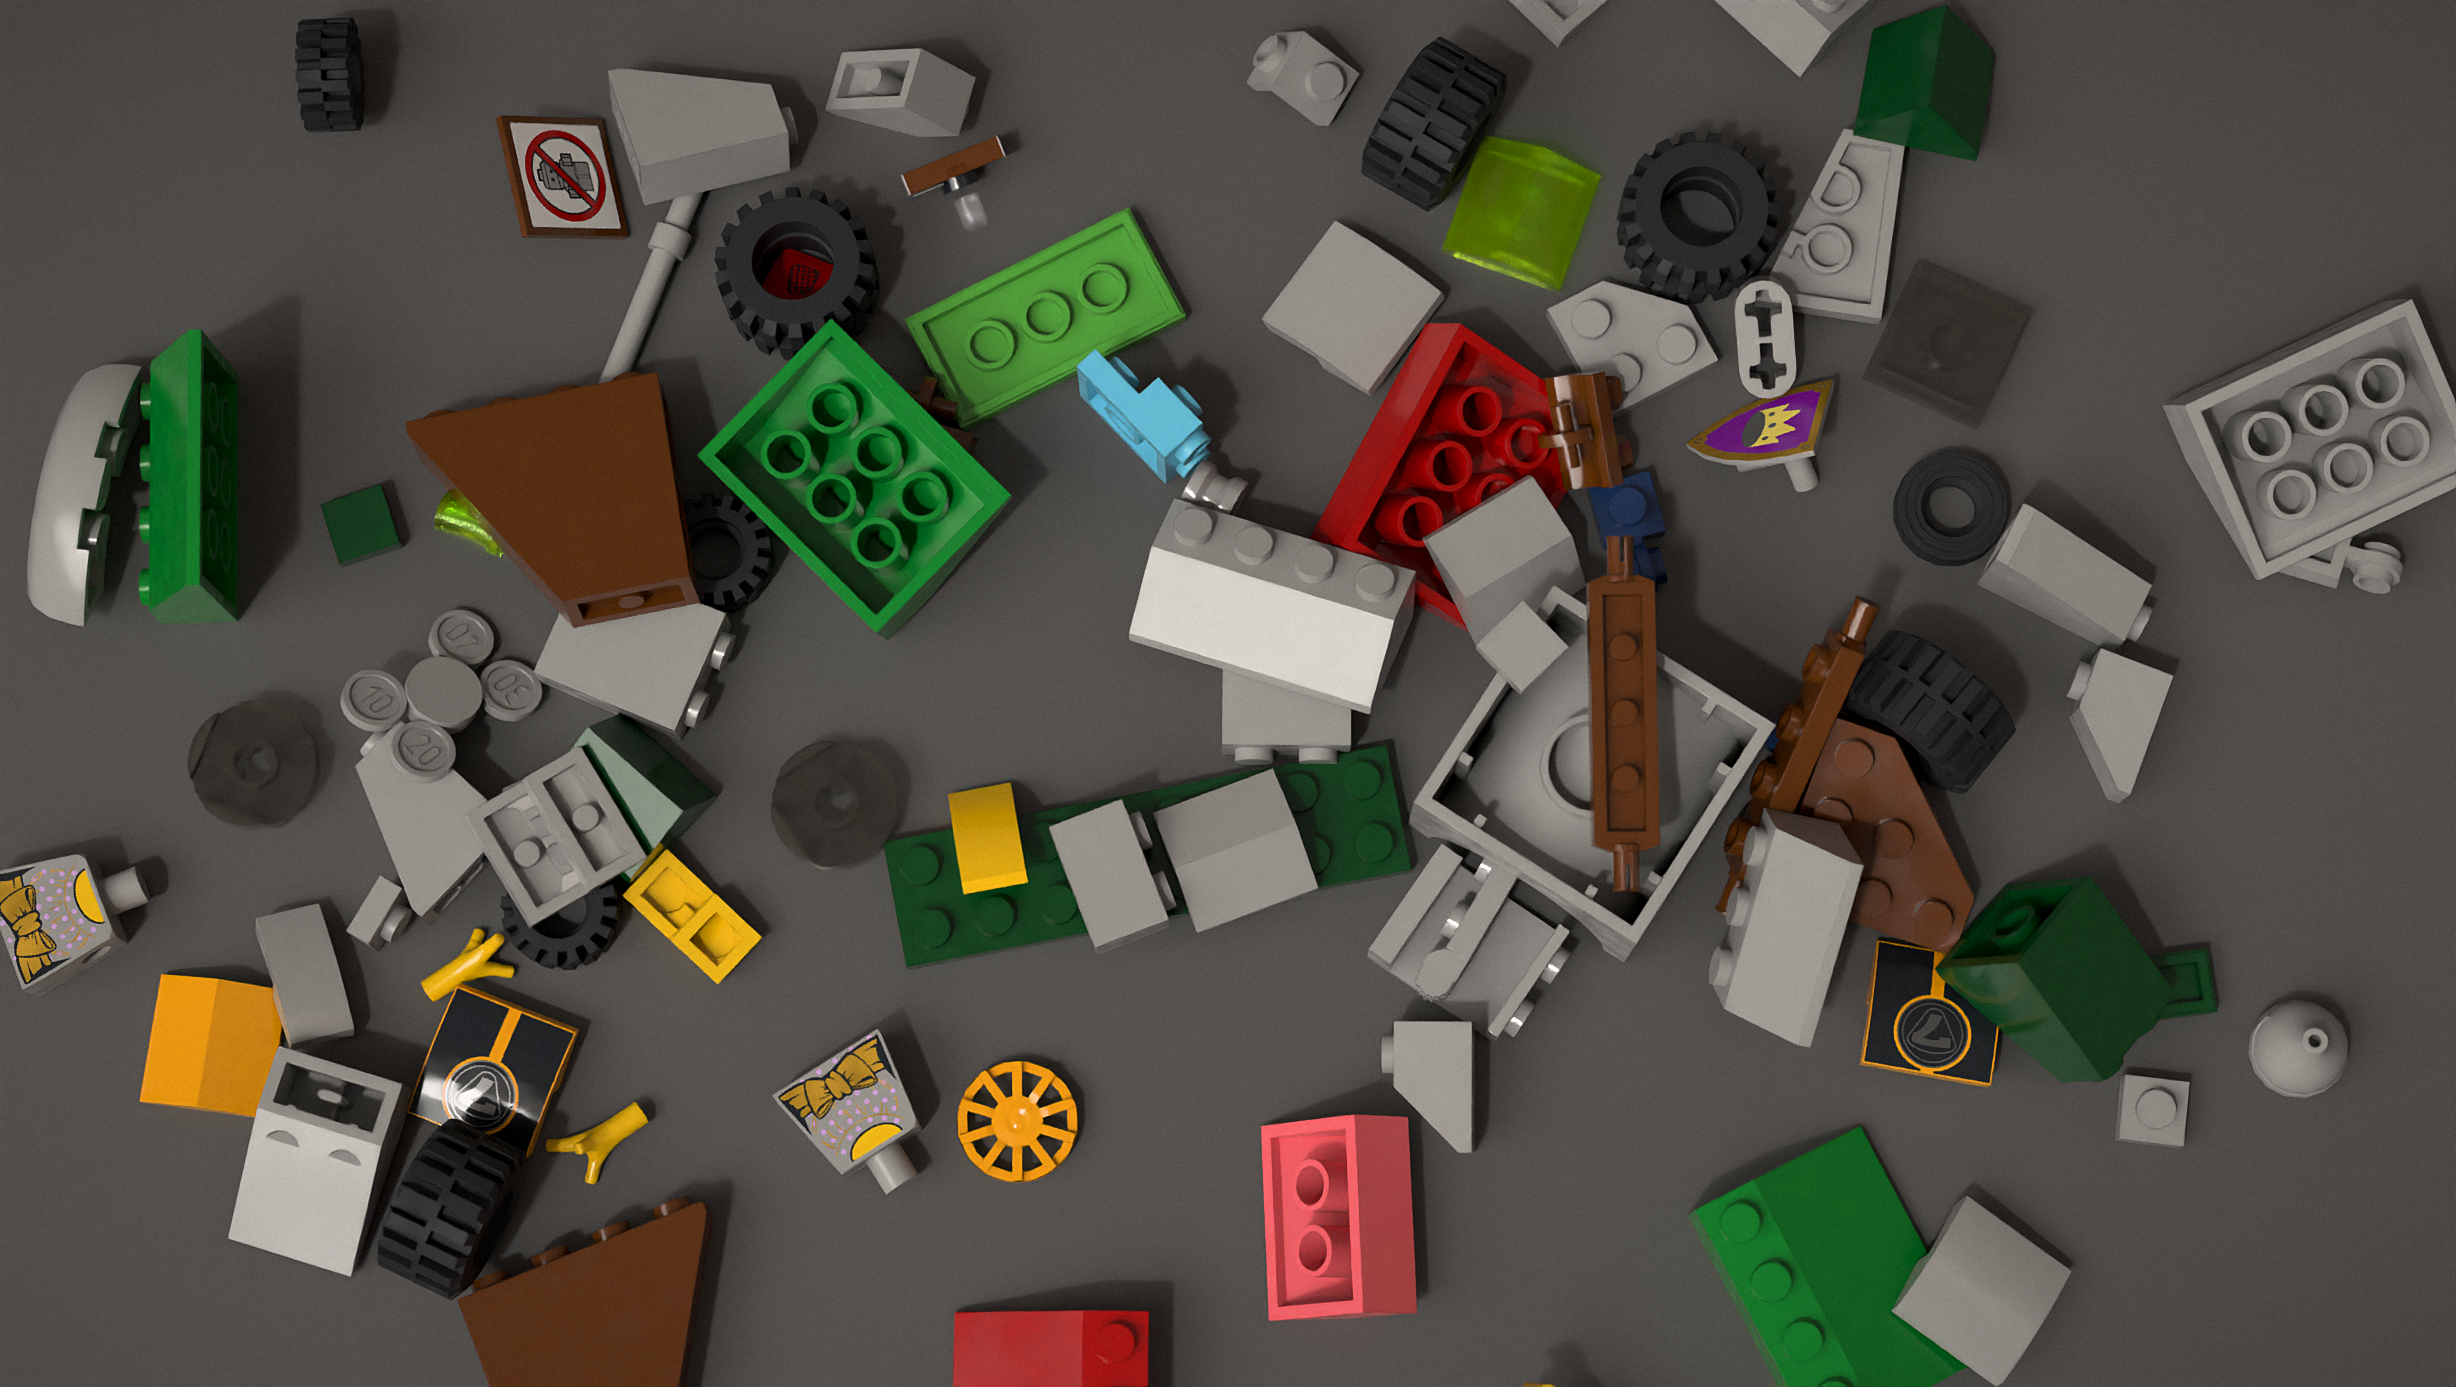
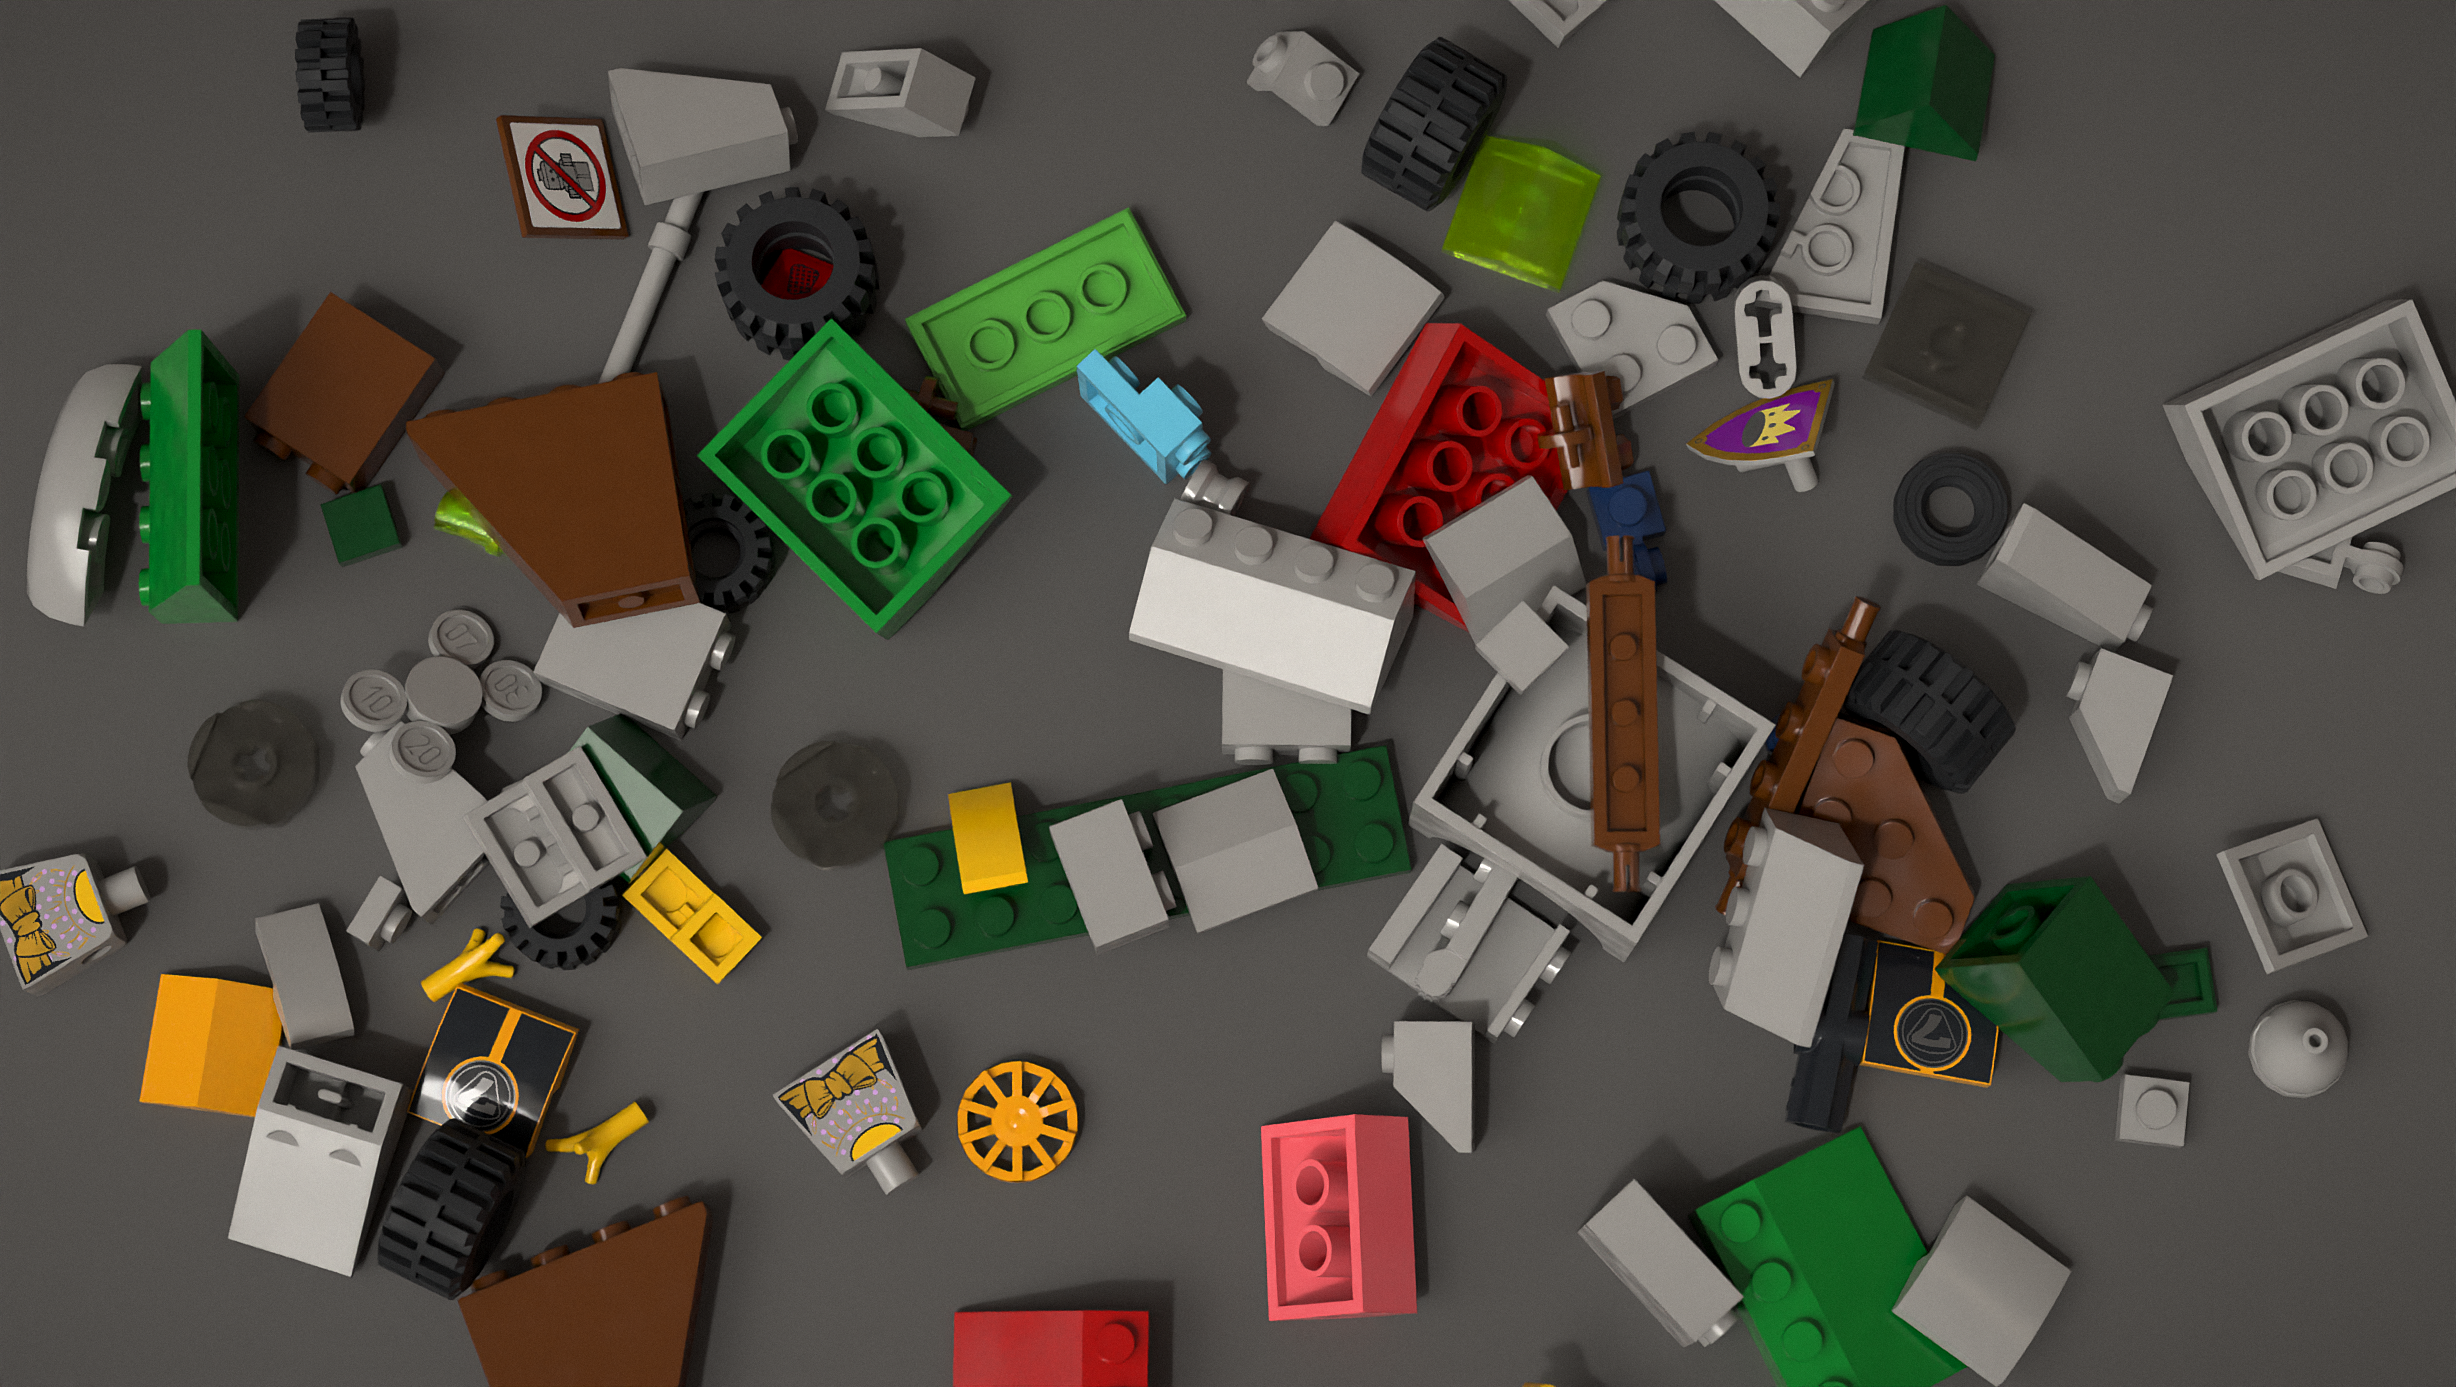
piece [900,136,1005,233] -> none
none -> reddish brown brick [244,292,445,495]
none -> light grey brick [1577,1179,1743,1348]
none -> black piece [1785,933,1878,1134]
none -> light grey slope [2216,818,2368,974]

